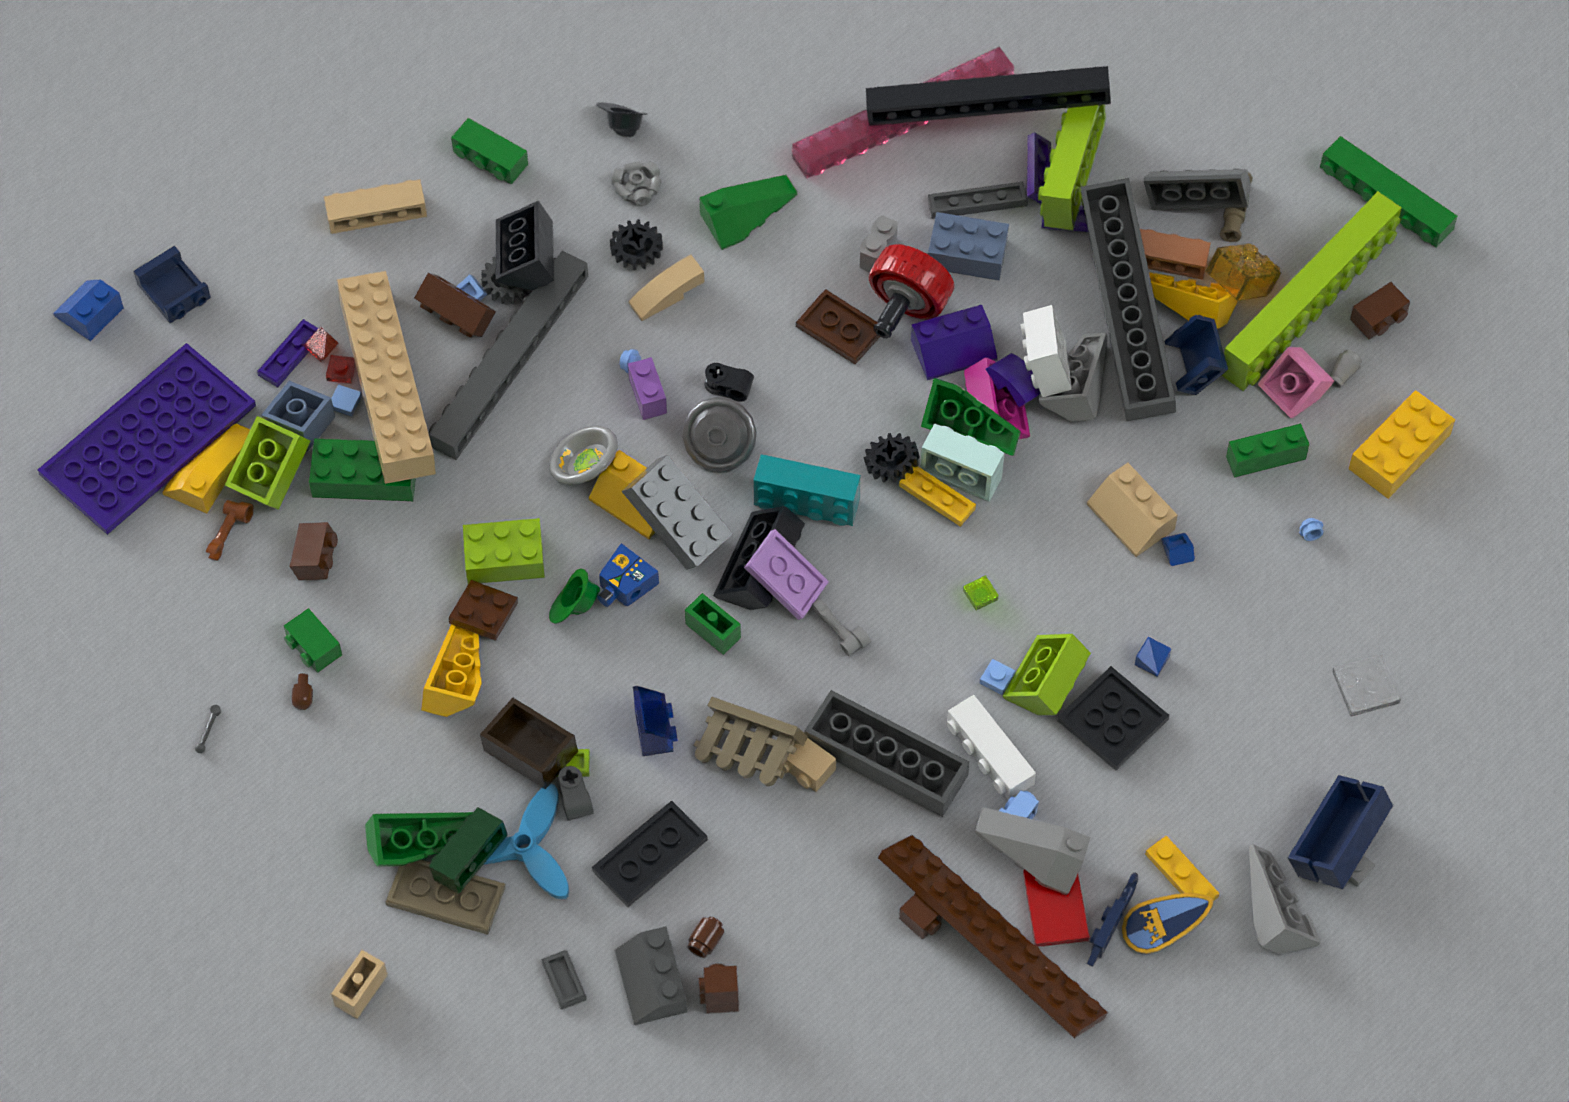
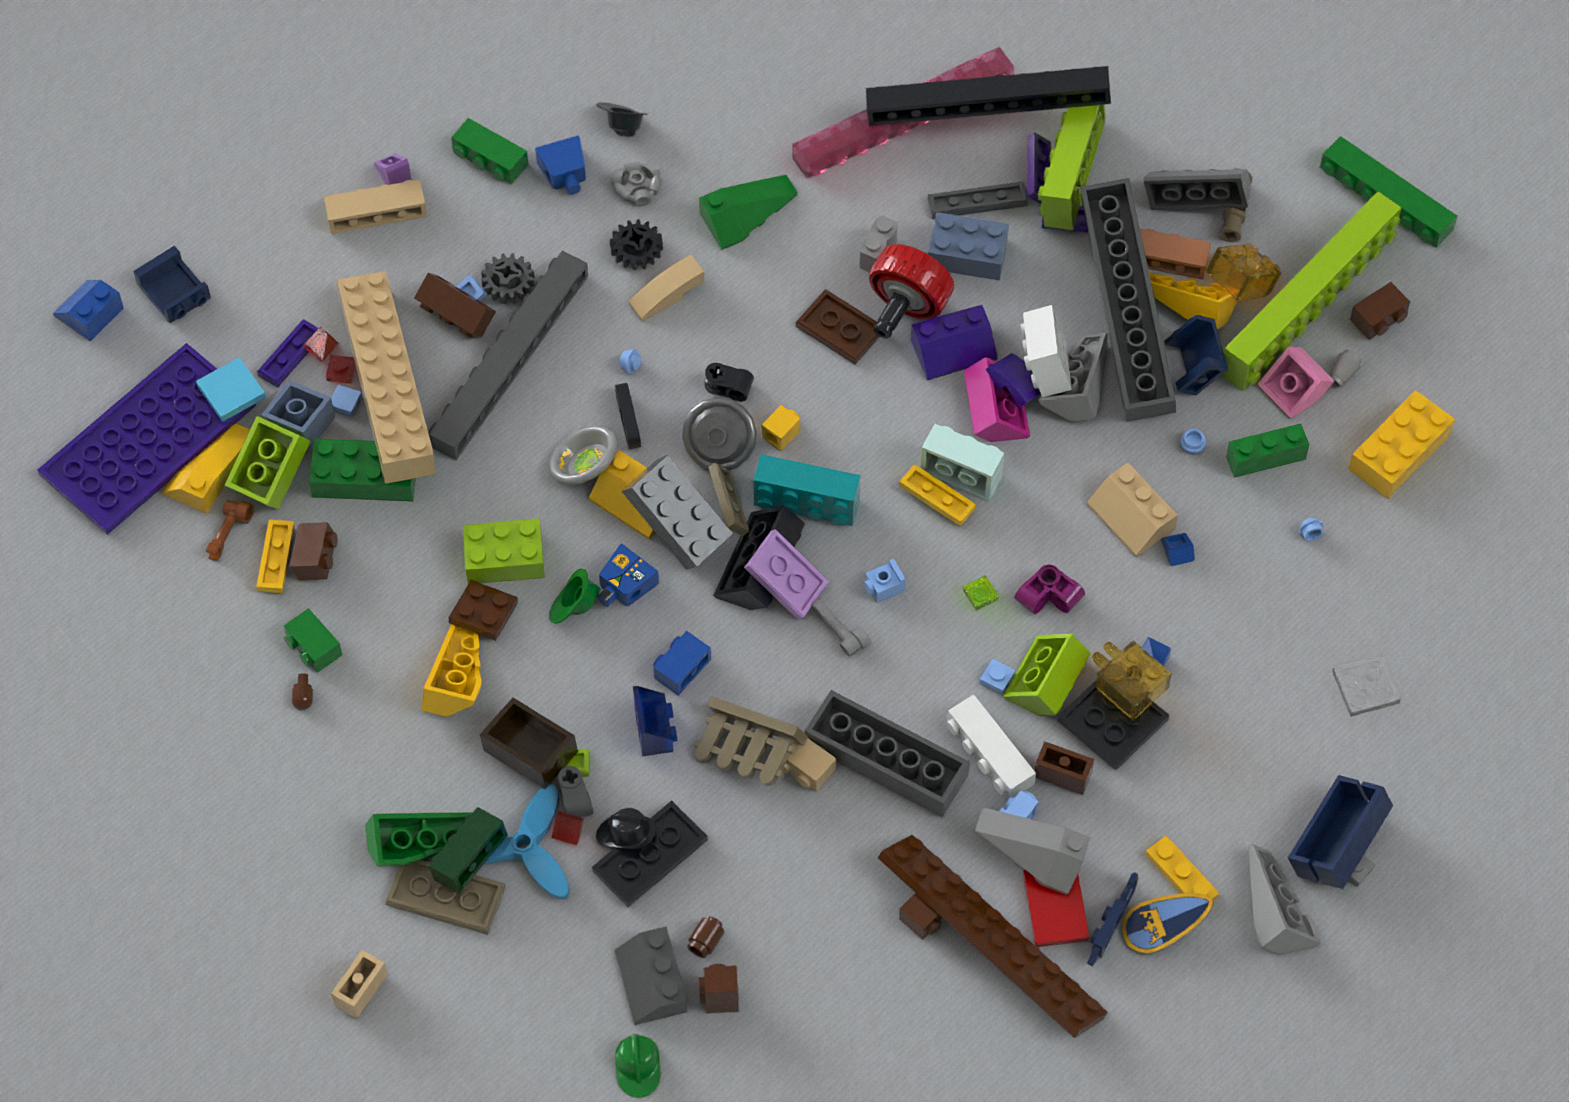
dark grey hinge [195,705,221,753] -> none
black slope [496,200,554,290] -> none
dark grey tile [541,950,586,1010] -> none
medium lavender brick [628,357,667,420] -> none
green brick [685,593,741,655] -> none
black gear [864,433,920,483] -> none
green wedge [921,378,1021,456] -> none
none -> medium azure tile [196,357,266,422]
none -> yellow plate [256,519,295,593]
none -> medium lavender slope [374,153,412,185]
none -> blue torso [535,135,586,195]
none -> clear red tile [552,811,584,845]
none -> black piece [596,808,656,849]
none -> black beam [615,383,641,449]
none -> green piece [615,1034,661,1098]
none -> blue brick [653,630,711,696]
none -> dark tan tile [708,463,749,536]
none -> yellow brick [762,405,800,451]
none -> light blue brick [864,559,905,603]
none -> magenta piece [1014,564,1085,615]
none -> reddish brown brick [1034,741,1094,795]
none -> clear yellow hinge [1092,640,1172,721]
none -> light blue plate [1181,429,1206,453]

